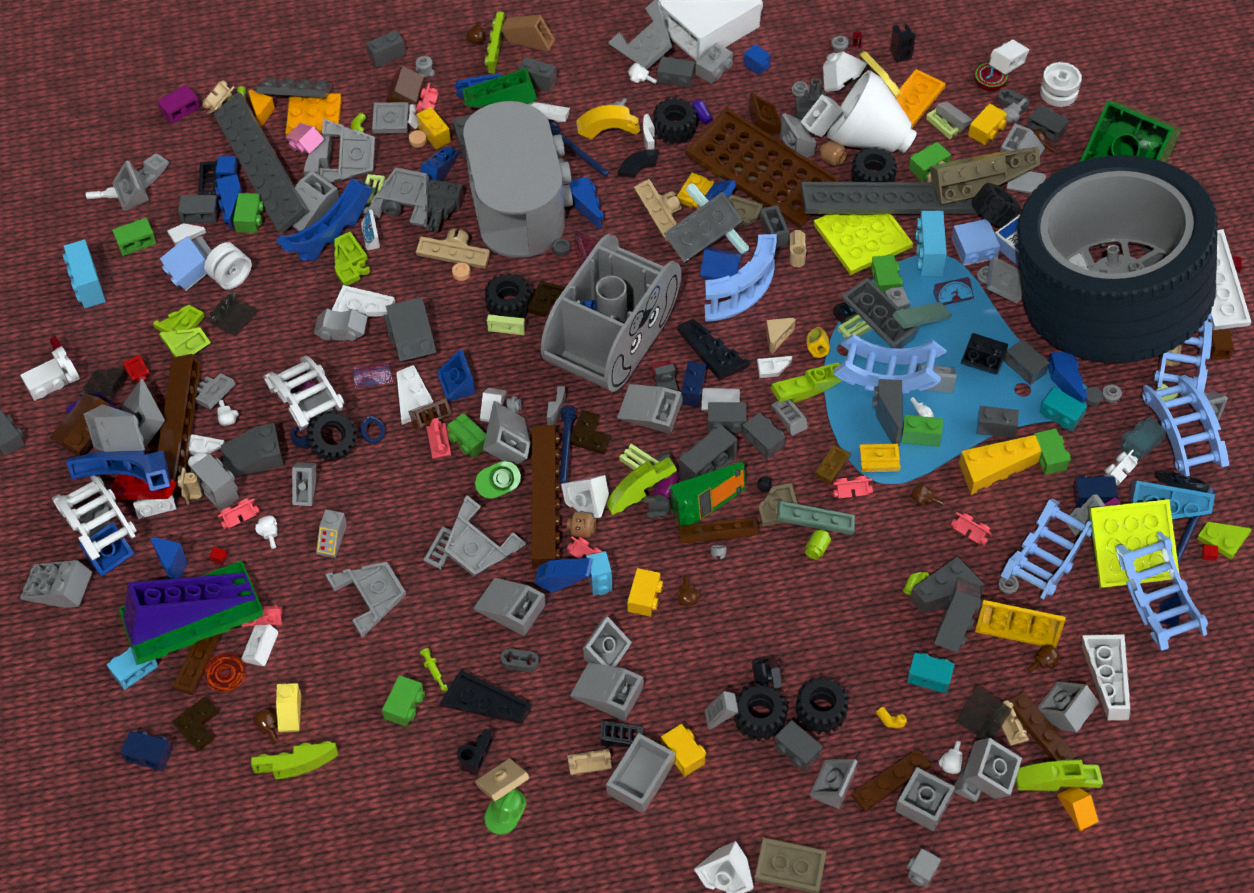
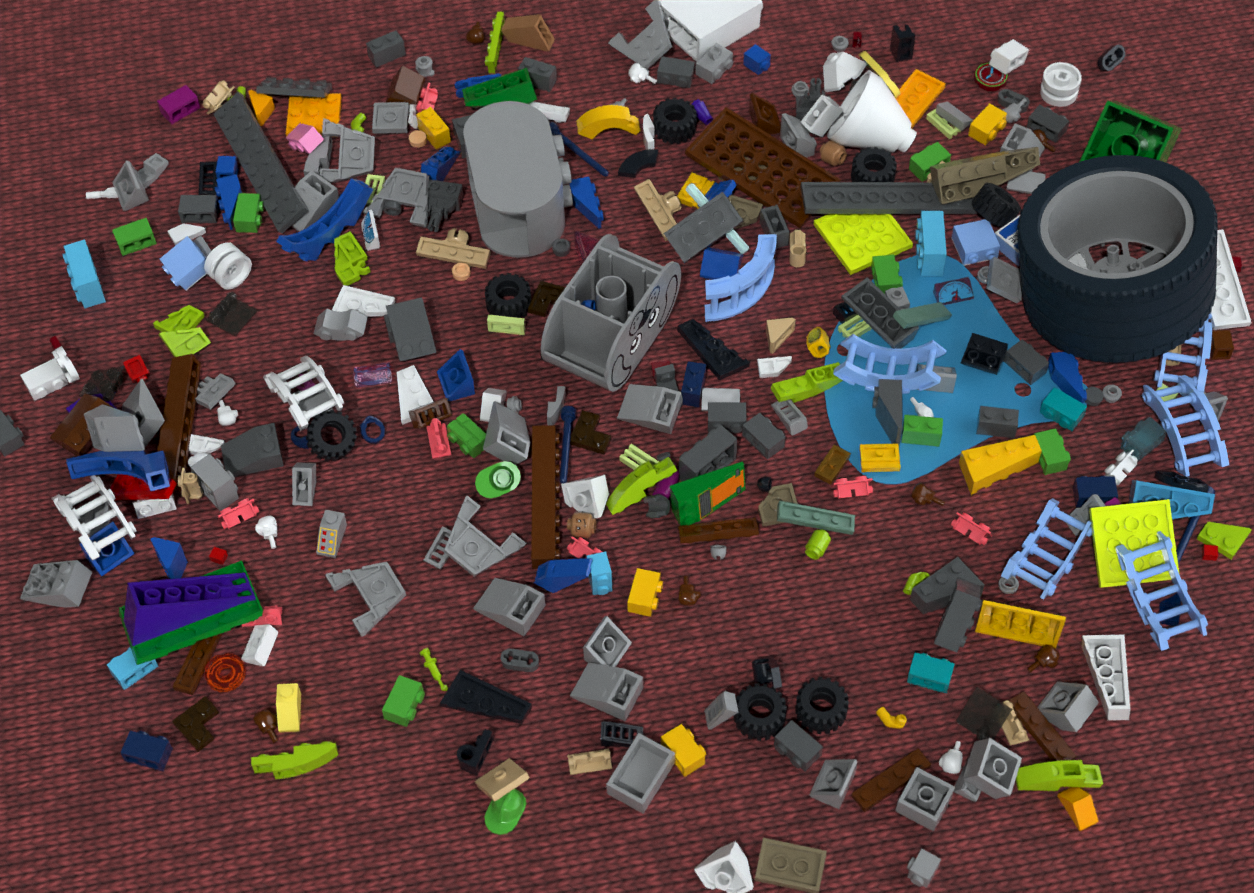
none -> black plate [1098,44,1125,72]

